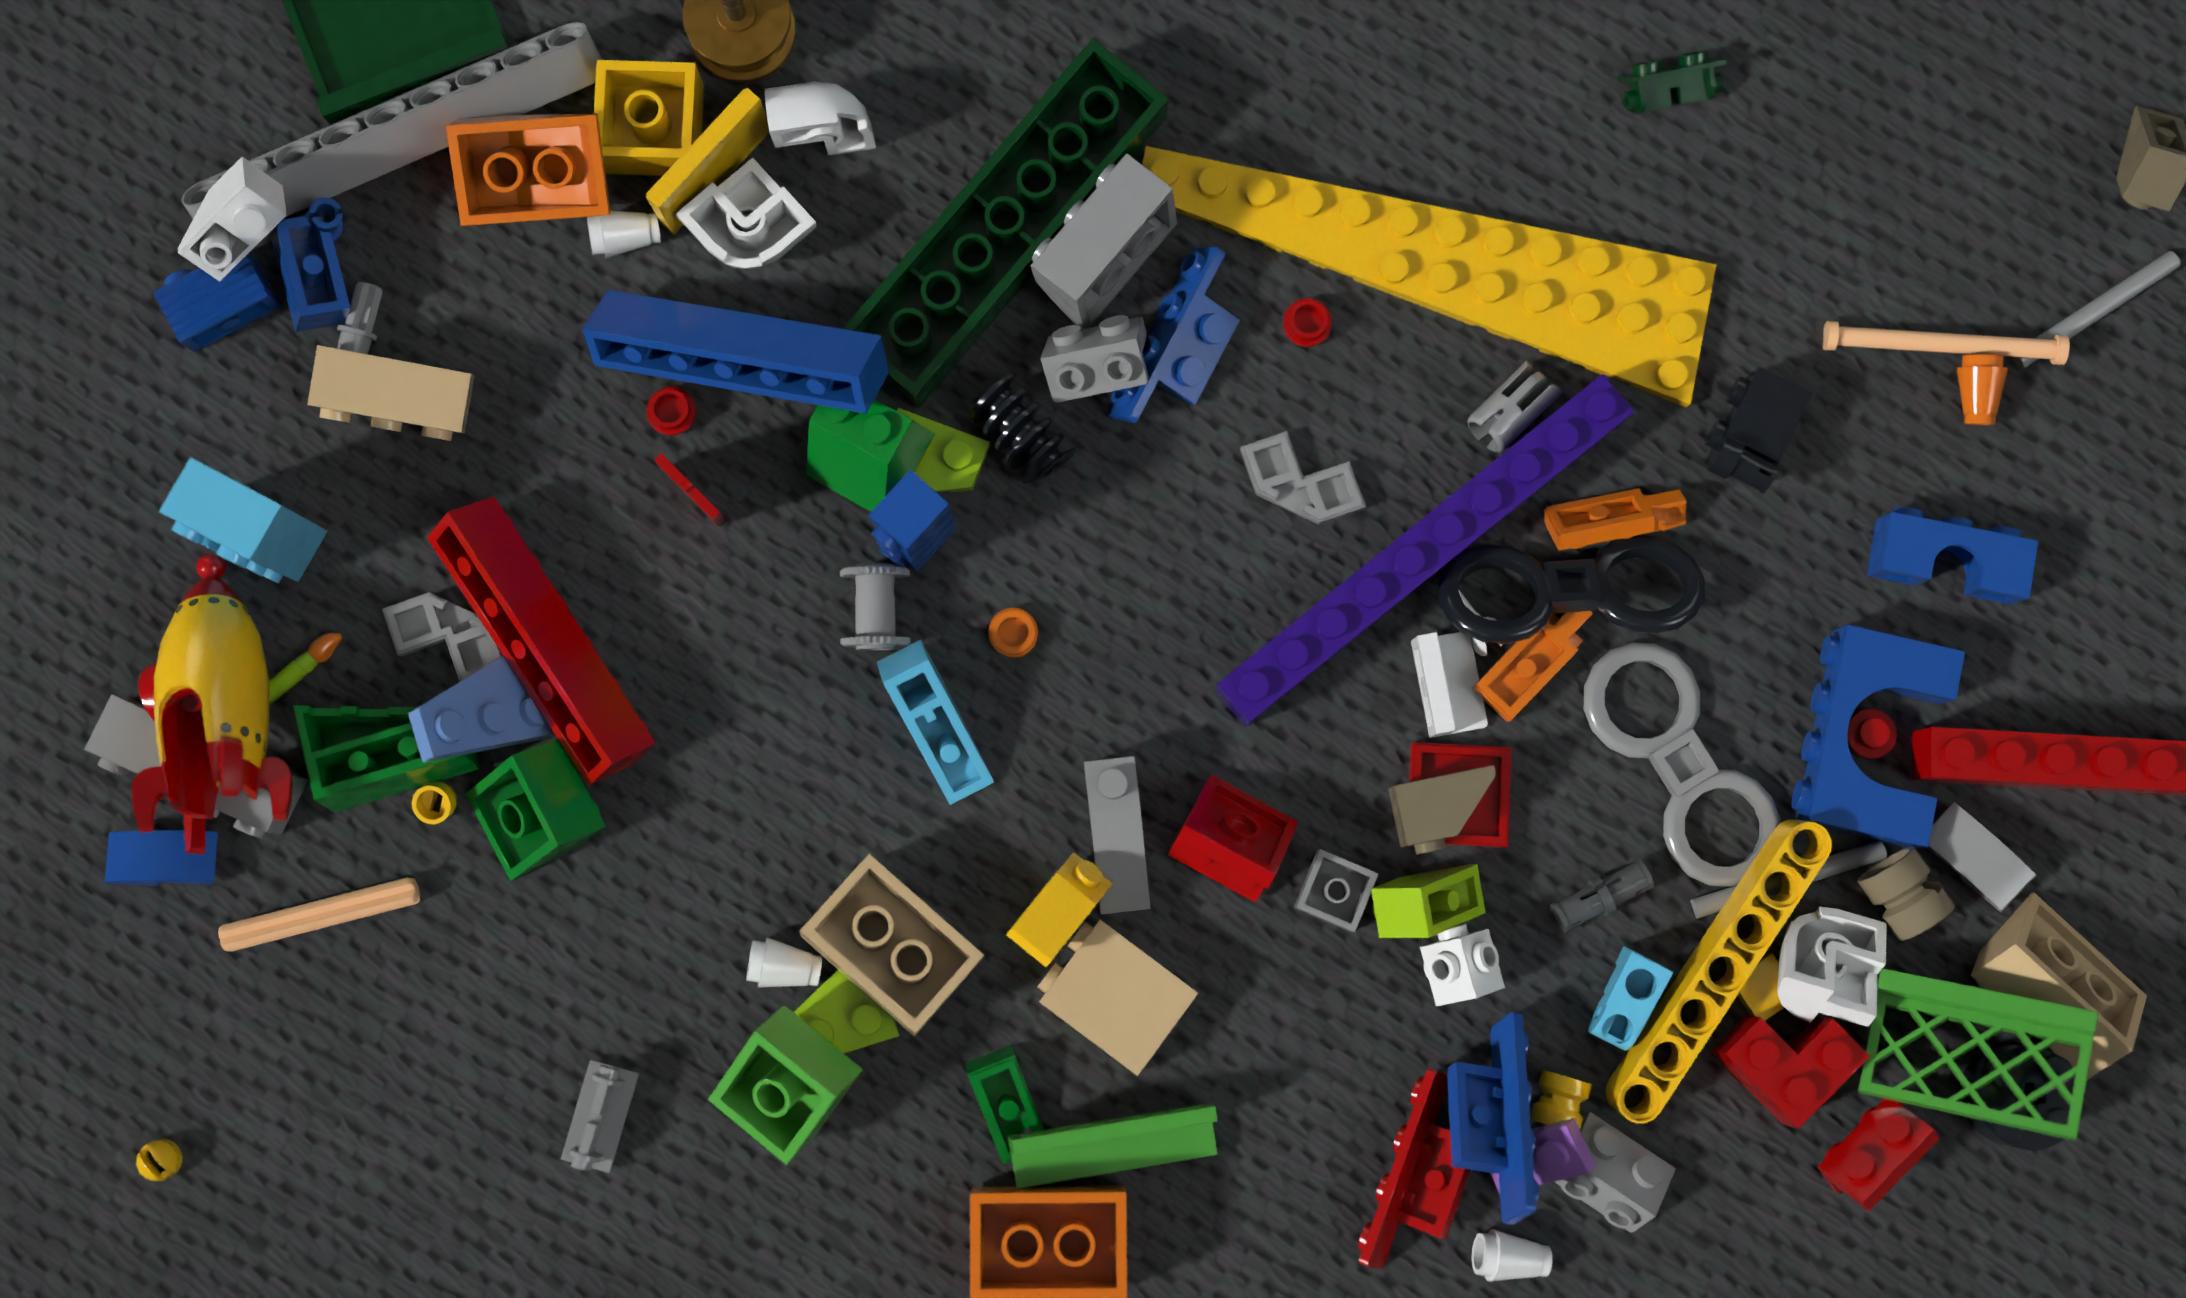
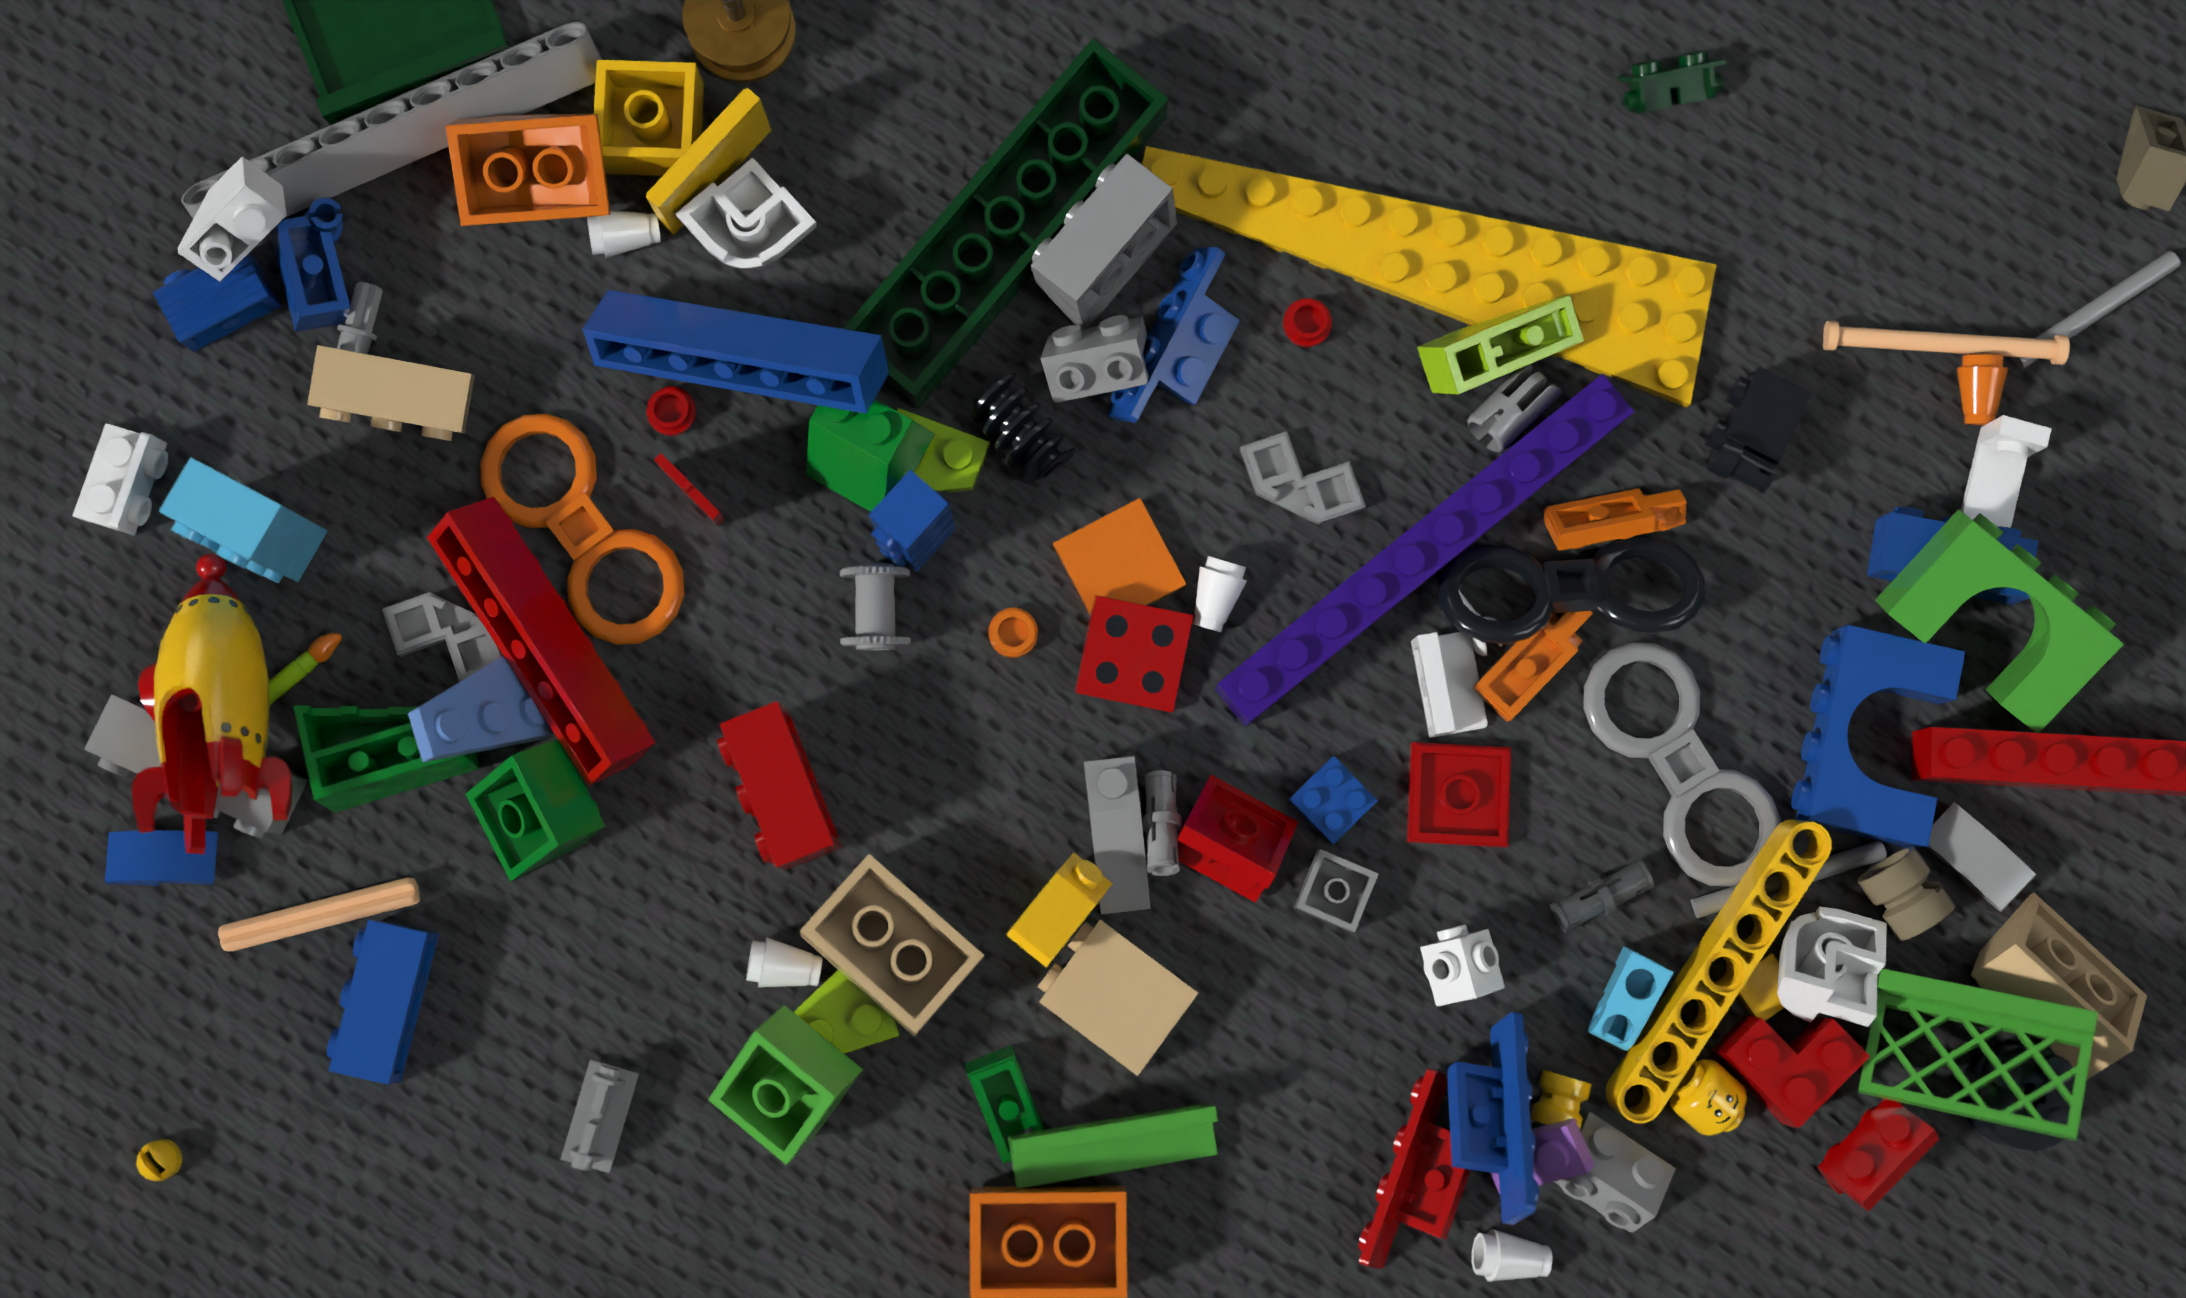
yellow hinge [412,782,457,824] -> none
white brick [765,82,876,155] -> none
medium azure slope [877,639,994,805] -> none
lime slope [1371,864,1485,938] -> none
dark tan slope [1388,765,1496,855] -> none
red plate [1847,709,1897,759] -> none
none -> white bracket [72,423,168,536]
none -> blue brick [327,919,440,1085]
none -> orange bar [480,413,685,645]
none -> red brick [717,701,843,870]
none -> orange tile [1053,498,1186,615]
none -> red tile [1074,595,1193,713]
none -> light grey pin [1142,770,1182,876]
none -> white cone [1193,556,1247,632]
none -> blue piece [1287,756,1378,845]
none -> lime slope [1417,295,1584,395]
none -> yellow head [1670,1059,1747,1136]
none -> bright green arch [1875,509,2124,733]
none -> white bracket [1961,415,2052,528]

